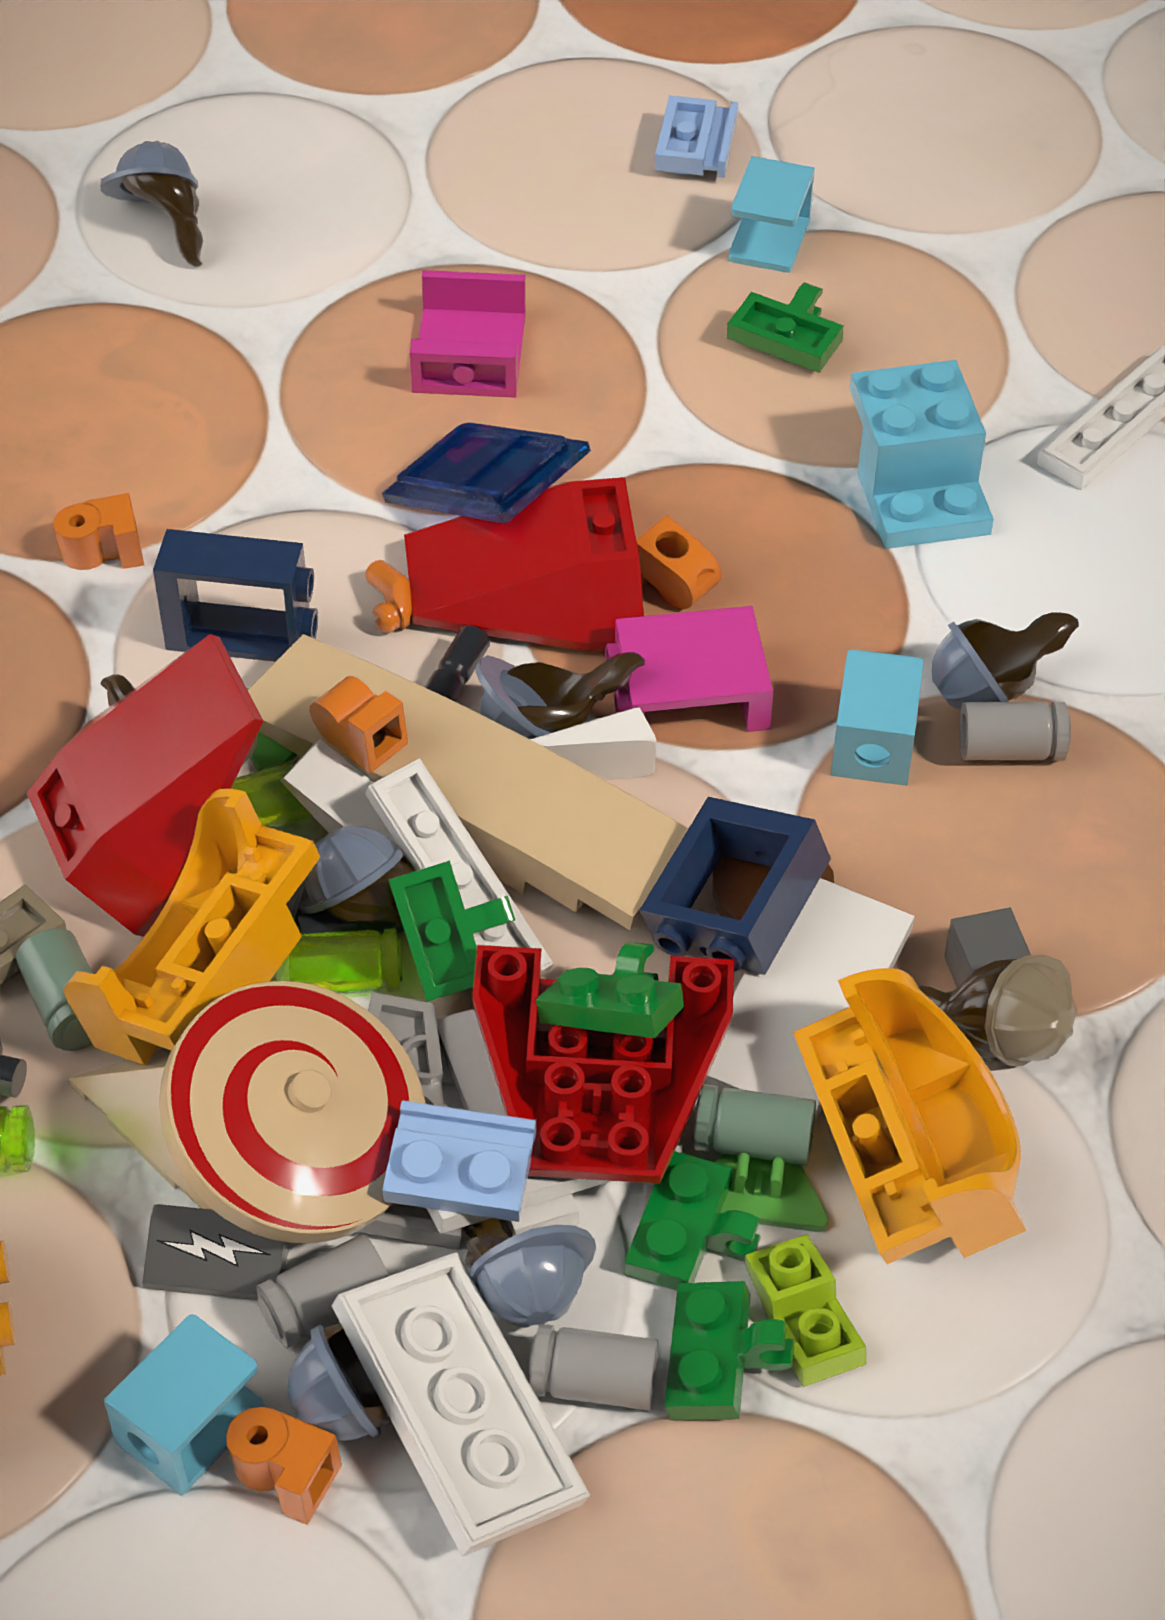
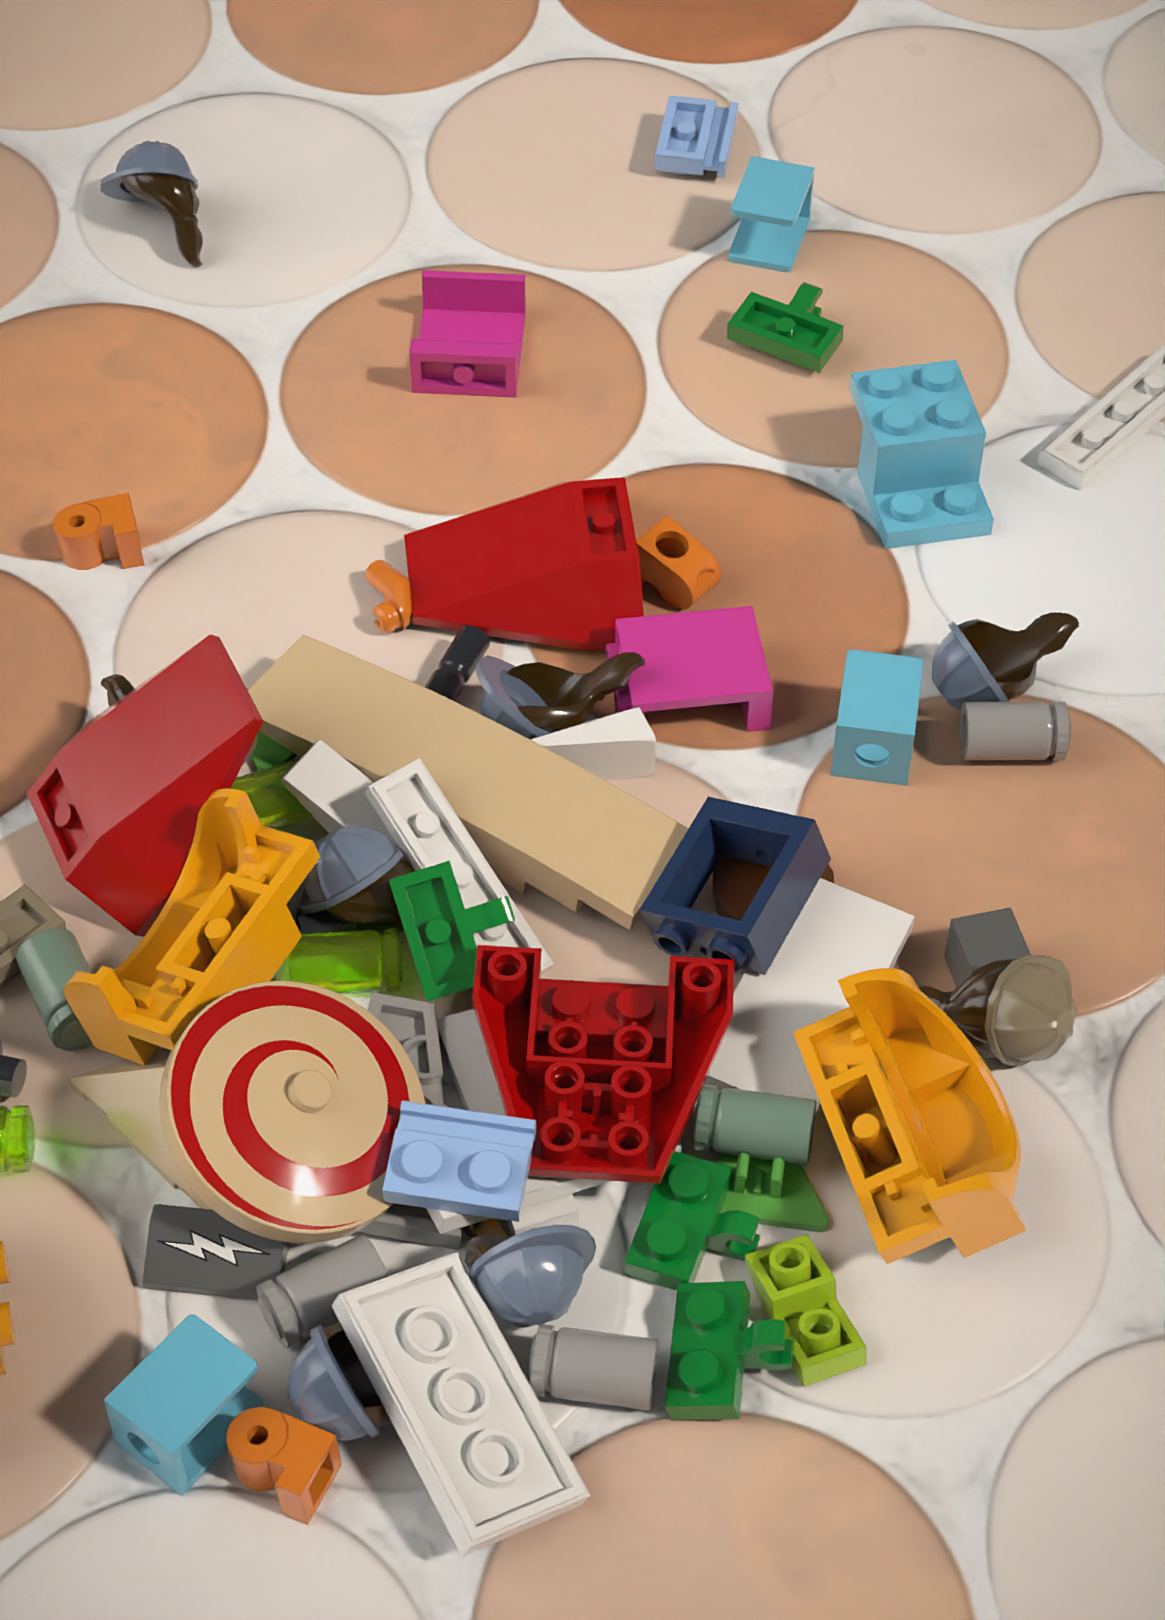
dark blue window [153,529,318,662] -> none
orange leg [309,676,408,774] -> none
clear blue piece [382,422,591,524] -> none
green plate [536,942,684,1038] -> none

